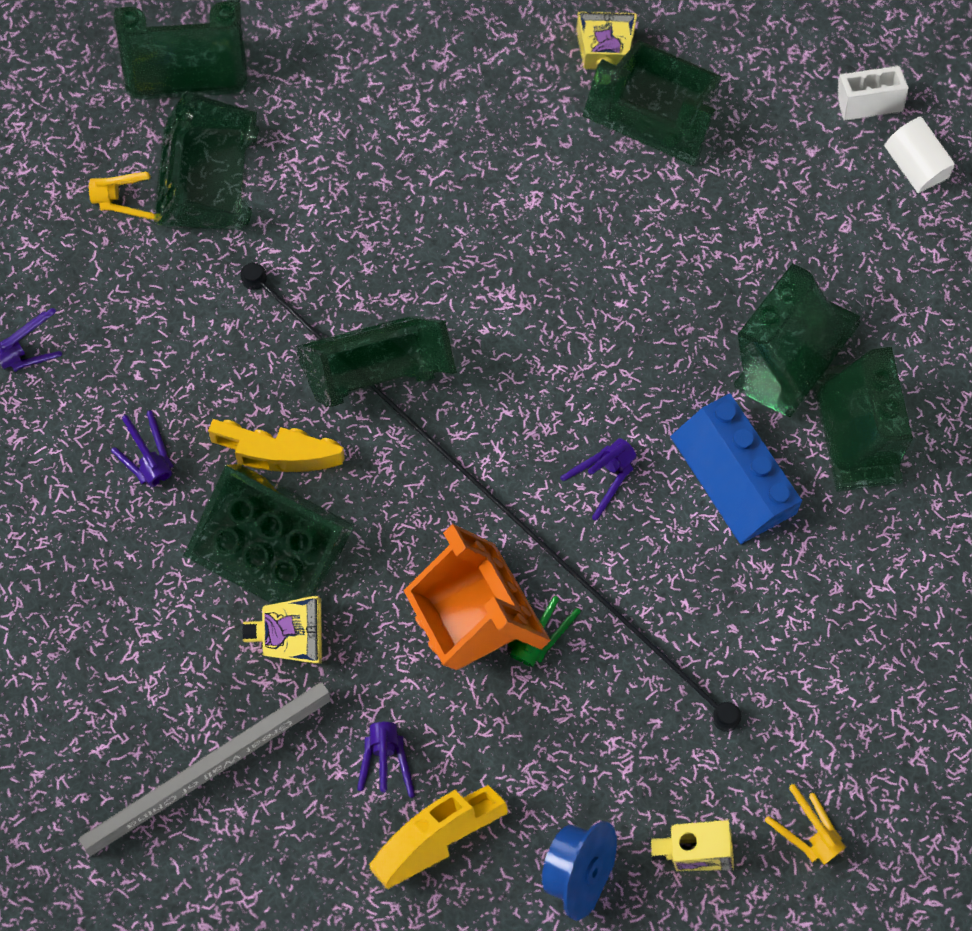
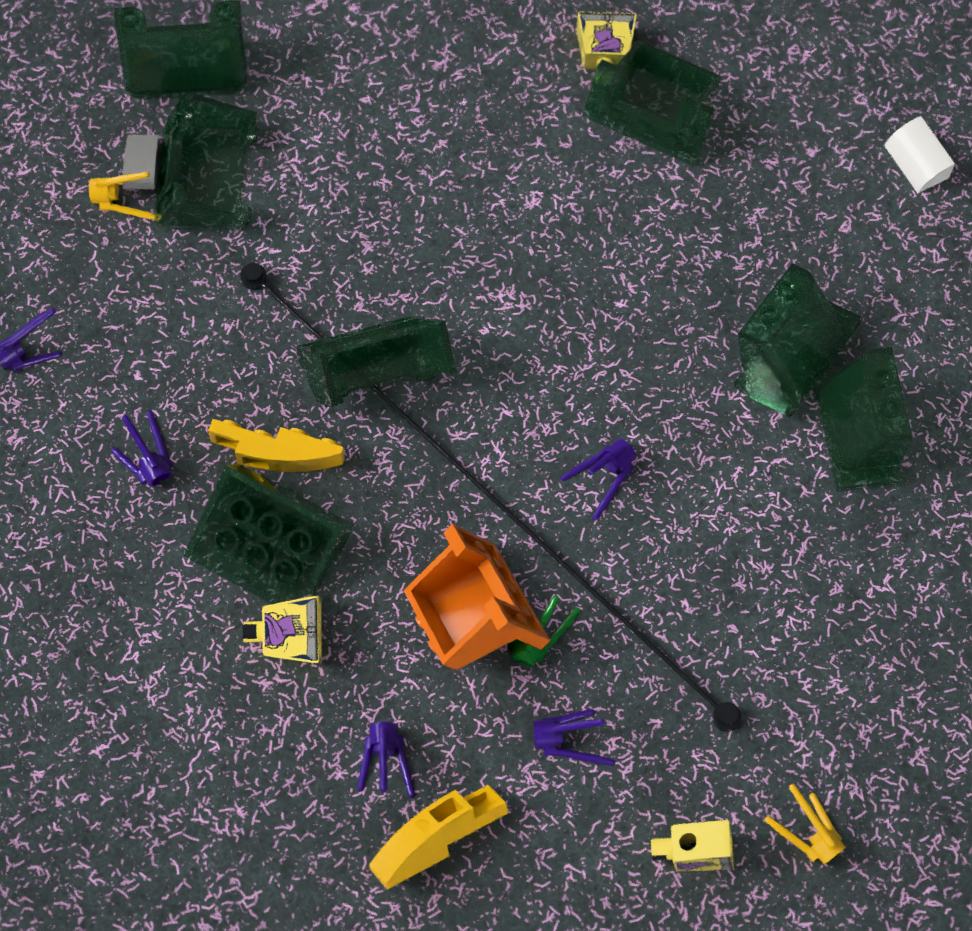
light grey tile [78,683,331,857] -> none
blue piece [542,821,617,921] -> none
blue slope [670,393,802,545] -> none
white brick [838,66,908,120] -> none
none -> light grey slope [122,135,160,189]
none -> dark purple plant [533,709,615,766]

